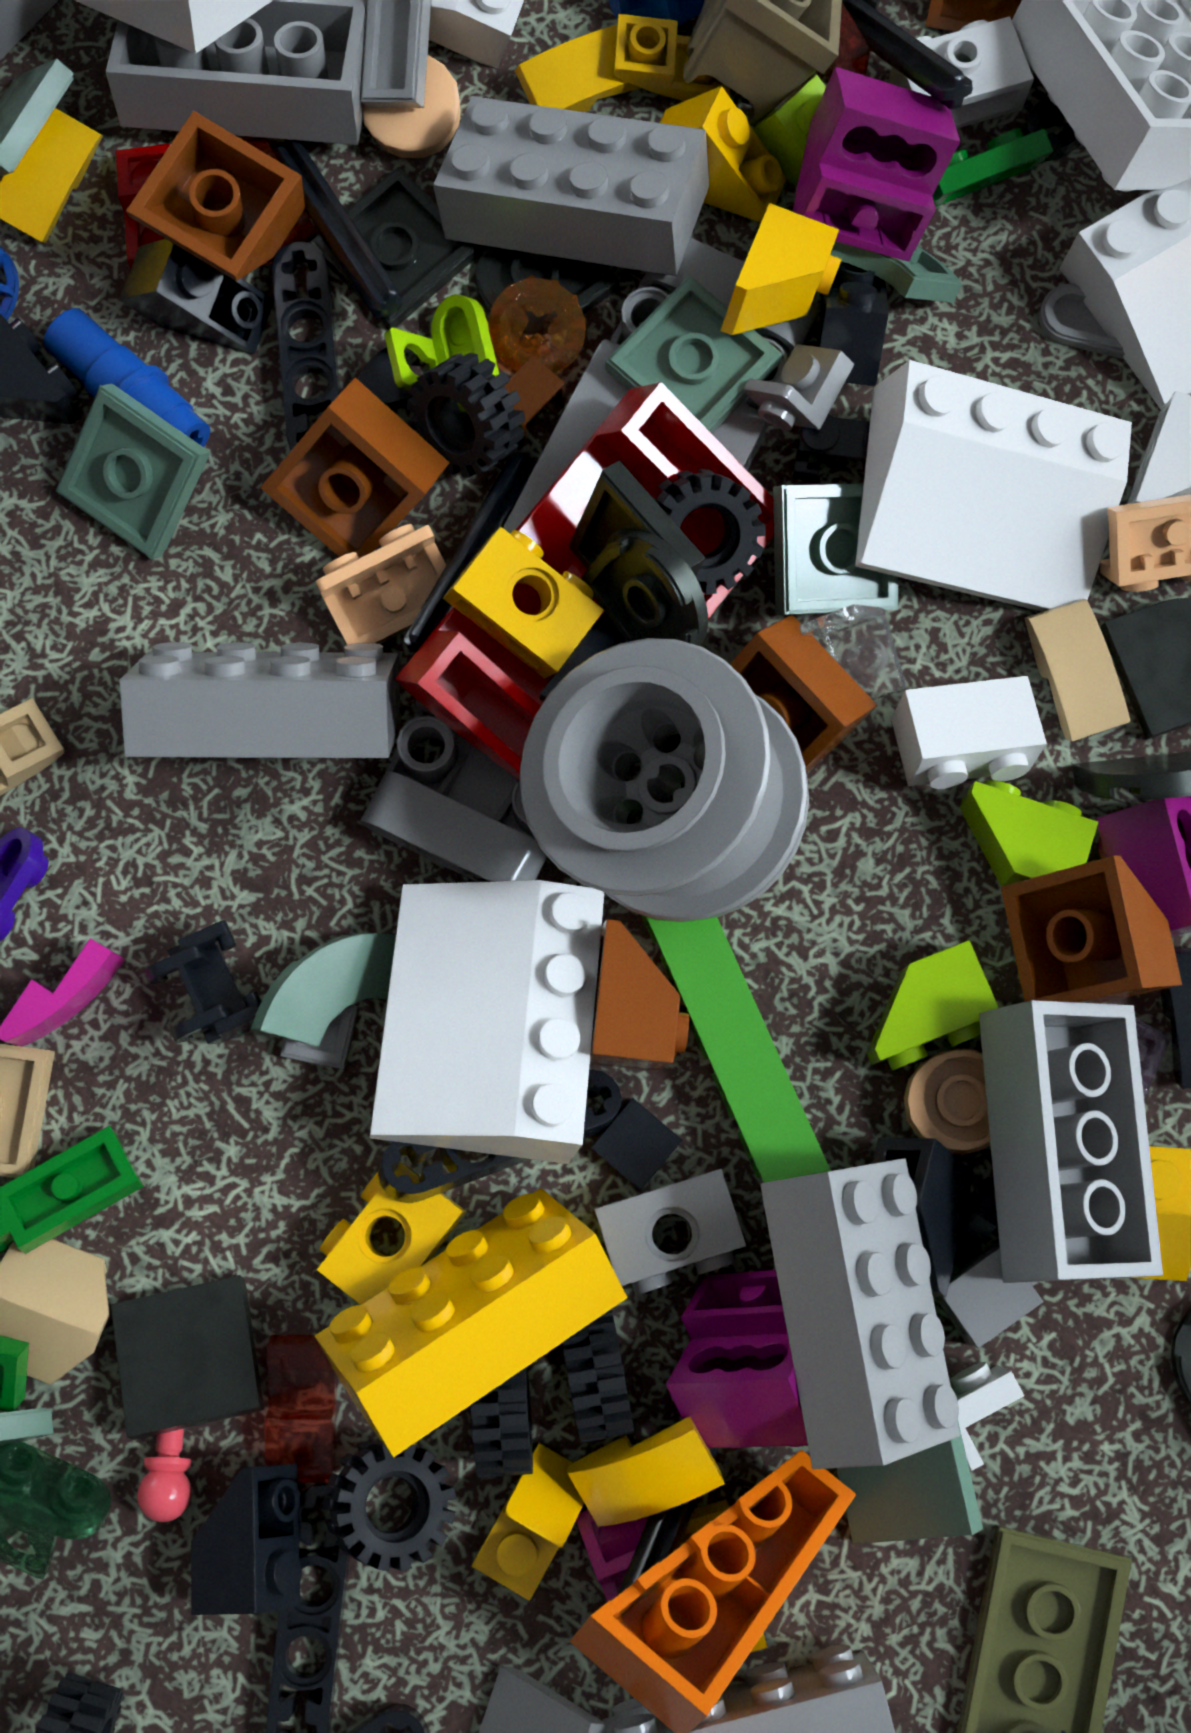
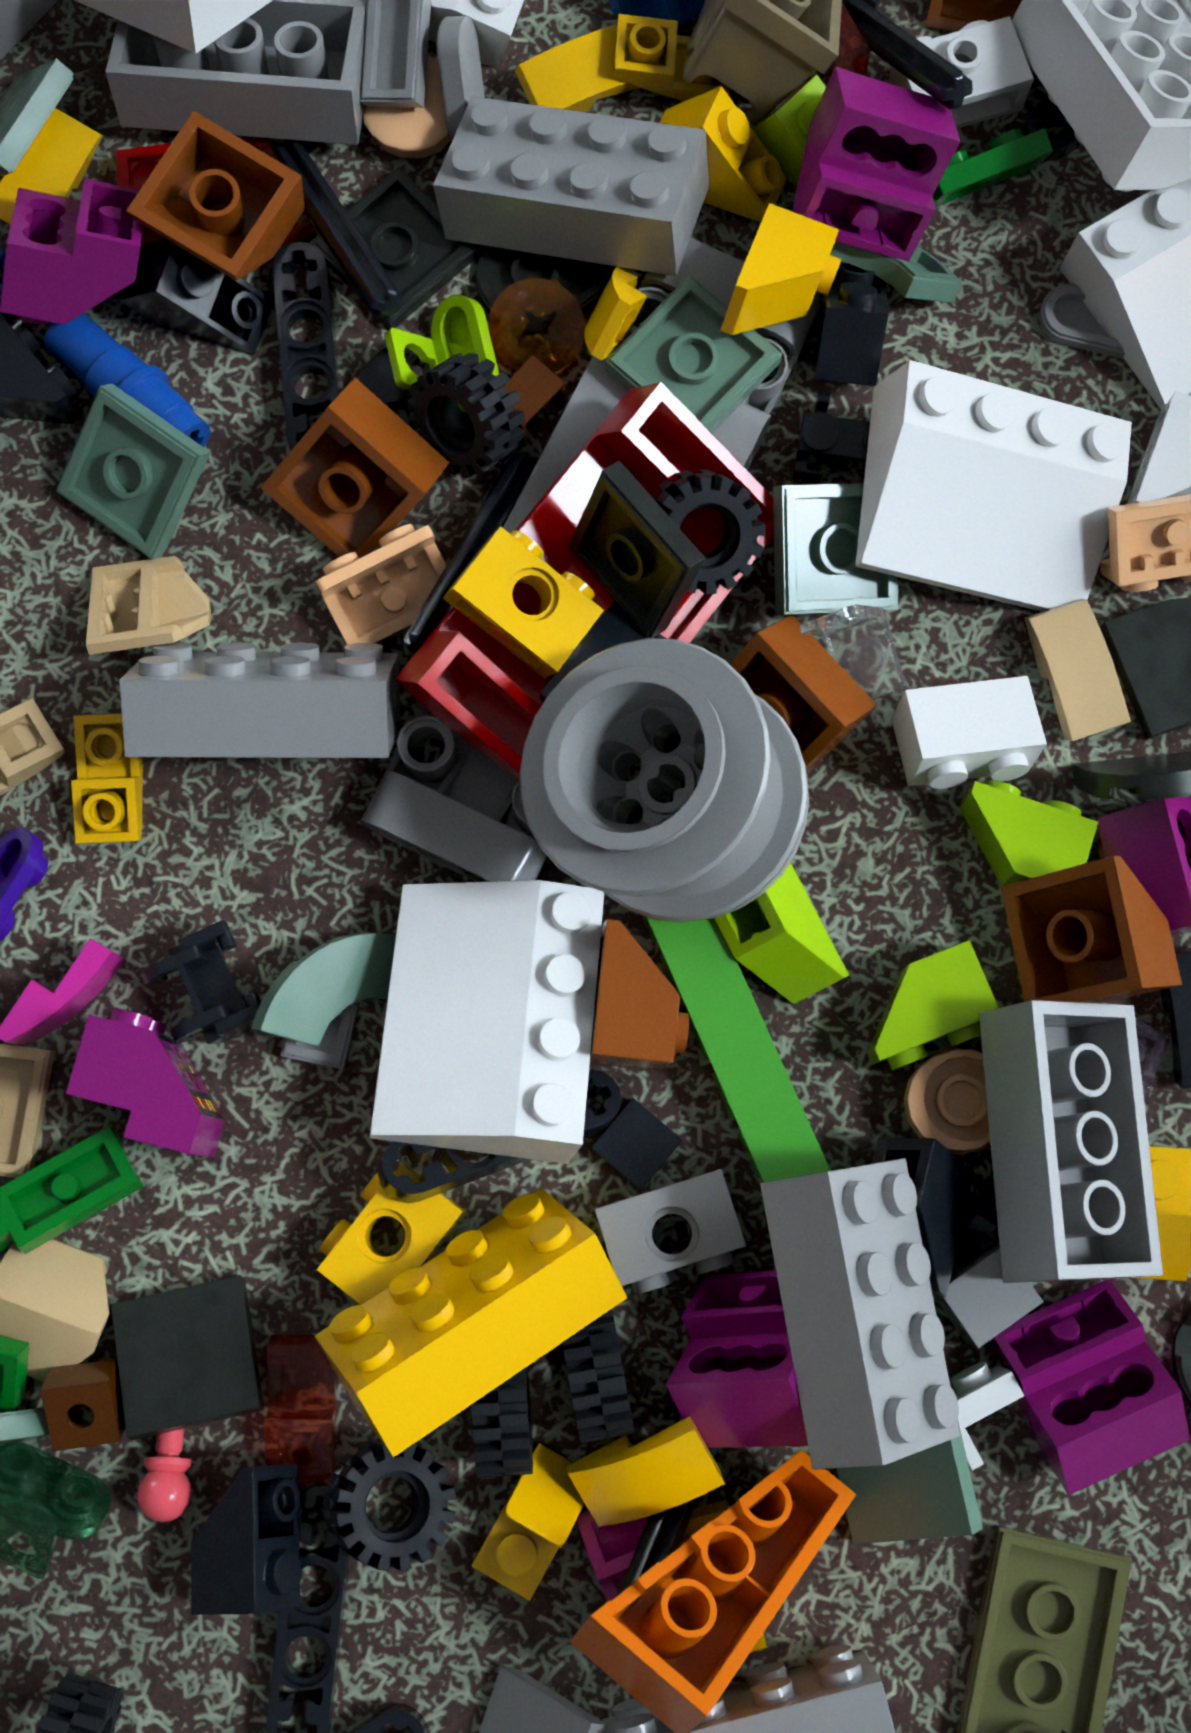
pearl dark grey tile [581,531,708,646] -> none
light grey bracket [743,344,854,431] -> none
none -> magenta piece [0,178,143,325]
none -> reddish brown piece [40,1359,125,1451]
none -> magenta piece [65,1008,225,1158]
none -> yellow slope [71,713,143,844]
none -> tan slope [86,556,211,655]
none -> light grey tile [437,16,485,140]
none -> yellow slope [584,267,647,361]
none -> lime slope [714,862,849,1004]
none -> magenta piece [992,1279,1190,1496]

